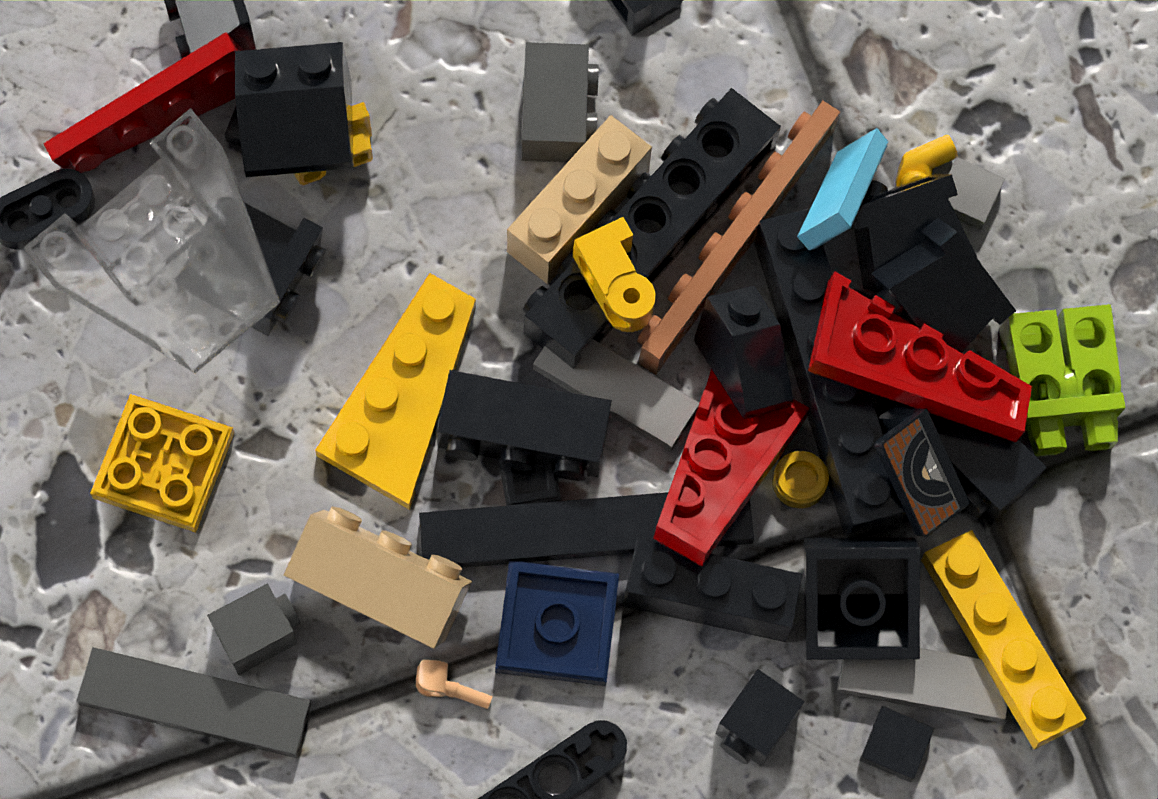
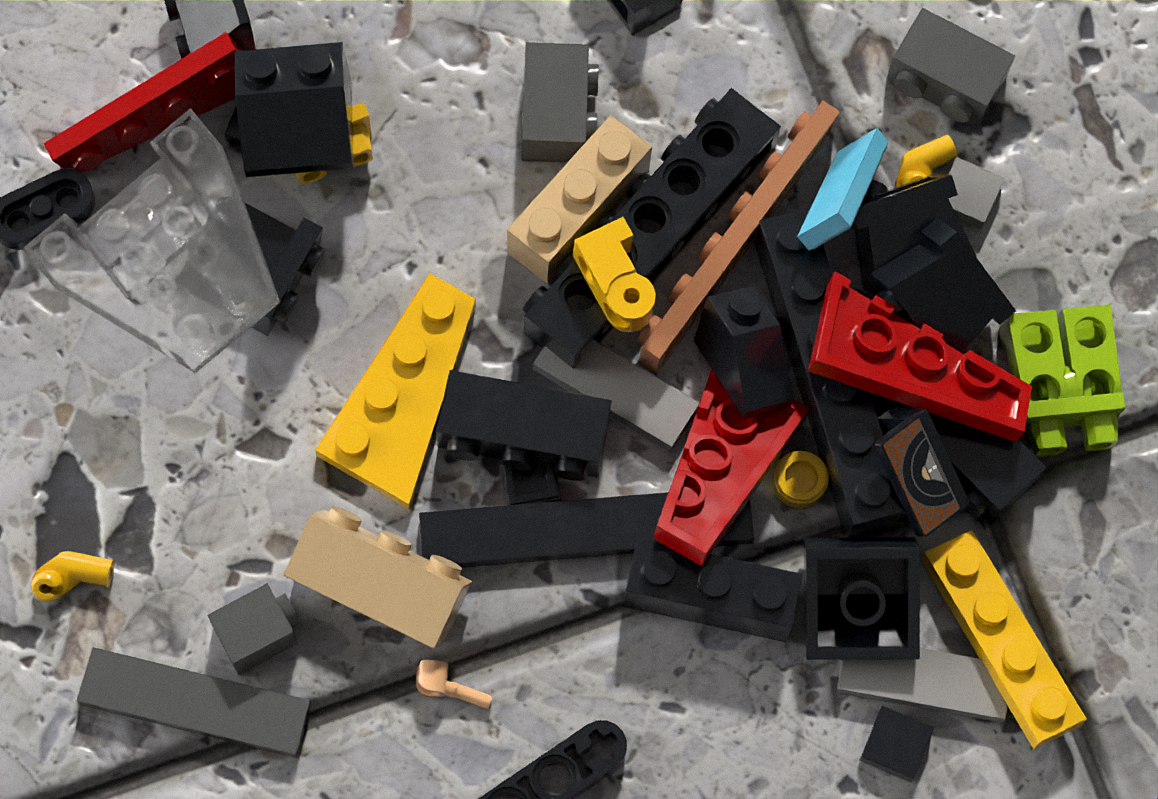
yellow tile [90,394,235,533] -> none
dark blue tile [495,560,619,686] -> none
black brick [715,669,805,766] -> none
none -> yellow arm [31,551,115,602]
none -> dark grey brick [886,7,1016,127]

